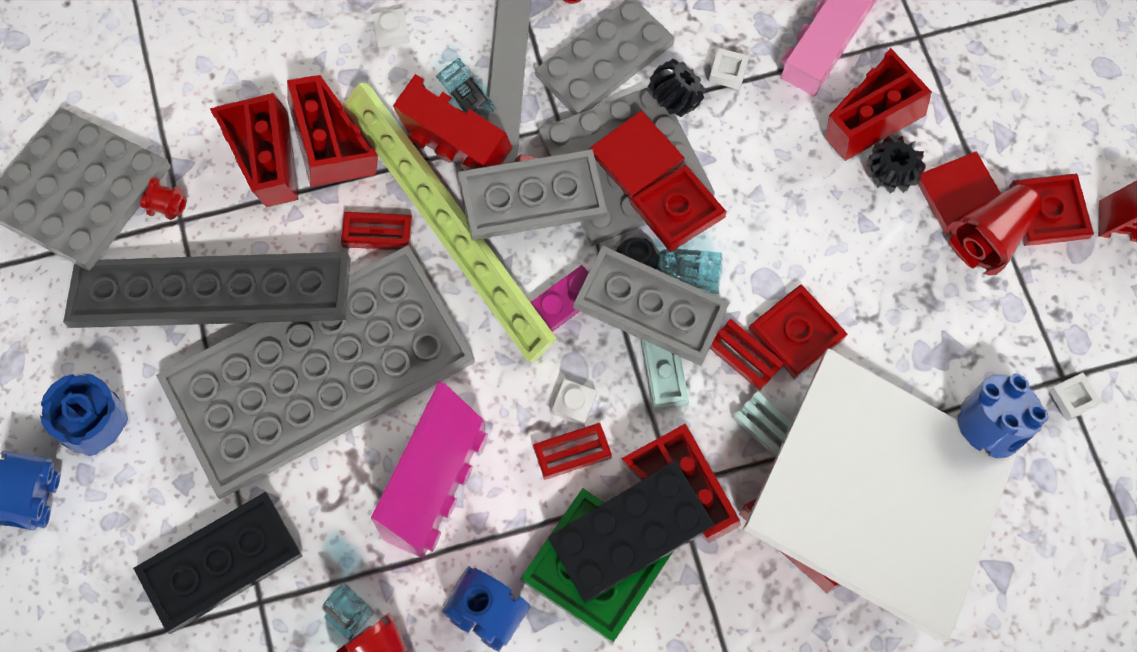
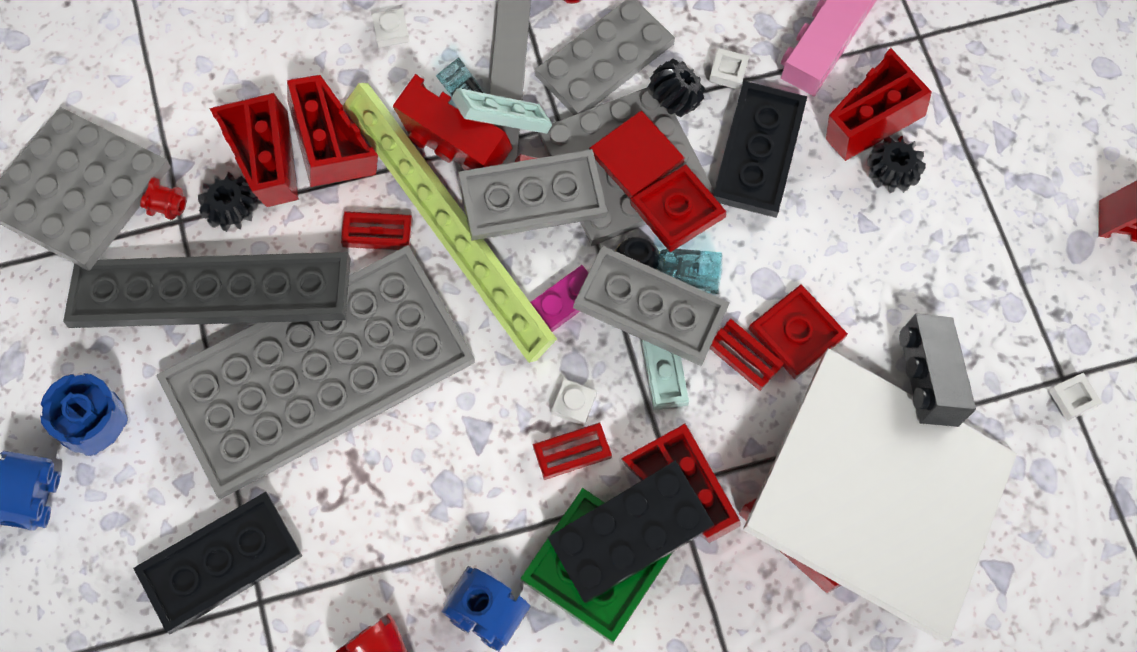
clear light blue leg [322,583,375,641] -> none
dark pink slope [371,381,488,558] -> none
light aqua tile [733,391,792,458] -> none
red tile [918,151,1001,236] -> none
red cone [947,185,1042,276] -> none
blue brick [958,374,1049,458] -> none
red tile [1009,173,1094,246] -> none
none -> black gear [198,172,258,232]
none -> light aqua tile [452,88,552,134]
none -> black plate [713,81,808,218]
none -> brick [899,313,976,427]

